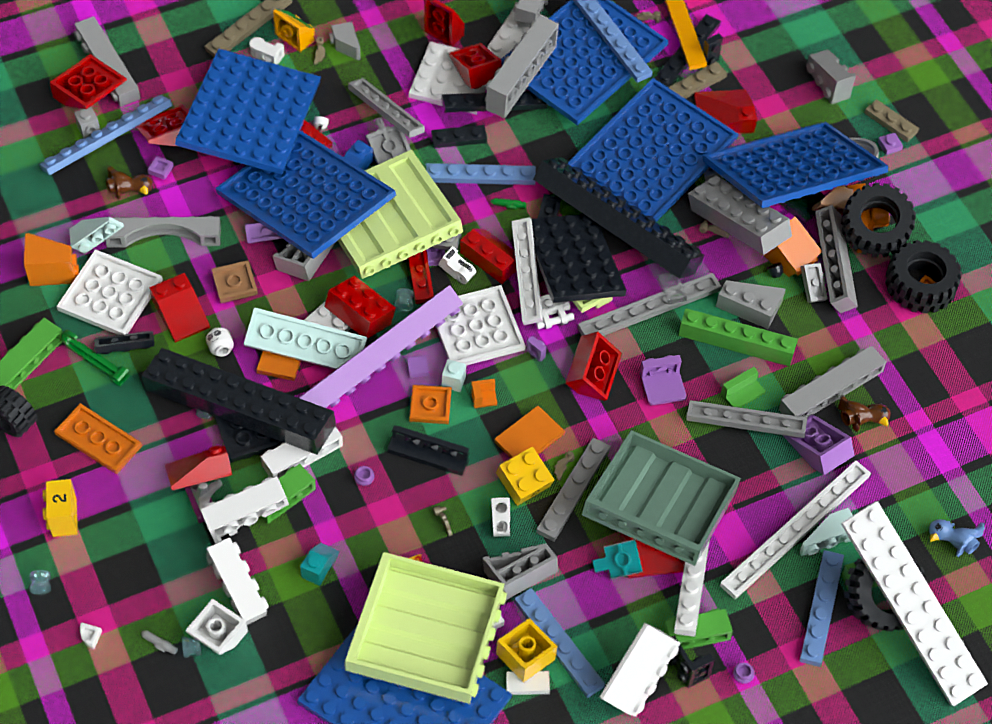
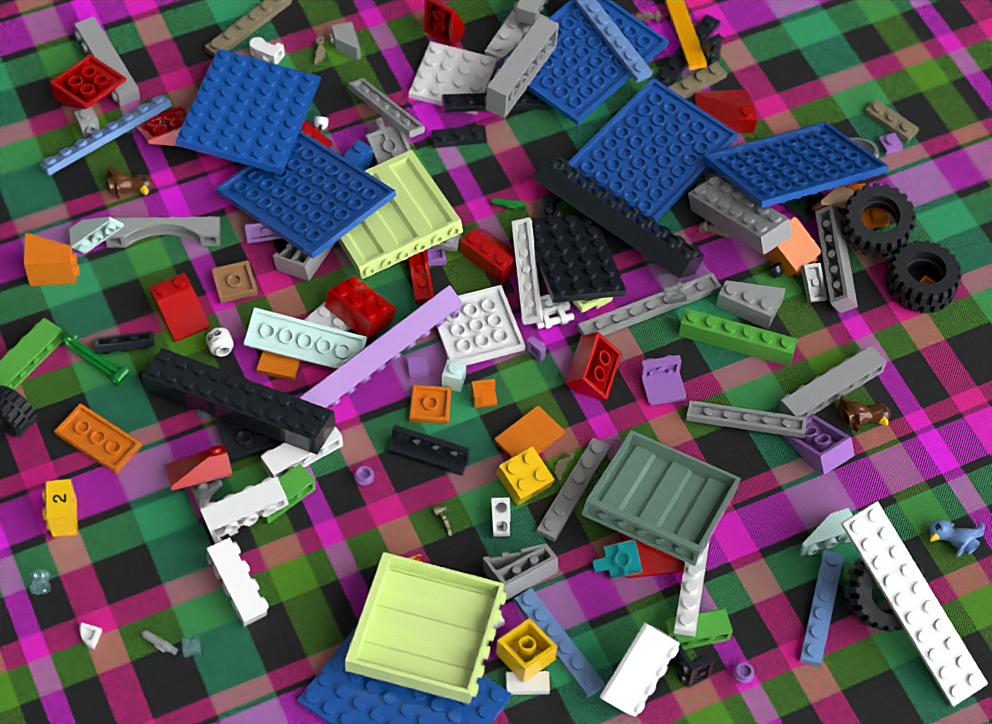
white plate [57,250,163,335] -> none
medium lavender plate [148,156,173,180] -> none
white slope [186,599,248,655] -> none
light orange slope [273,9,315,52] -> none
teal slope [300,543,339,586] -> none
clear light blue wheel [394,288,414,311] -> none
medium blue plate [426,163,536,185] -> none
white leg [438,246,476,284] -> none
red slope [449,43,502,89] -> none
white plate [720,461,871,600] -> none
bright green panel [721,367,765,408] -> none
light grey wedge [806,49,856,104] -> none

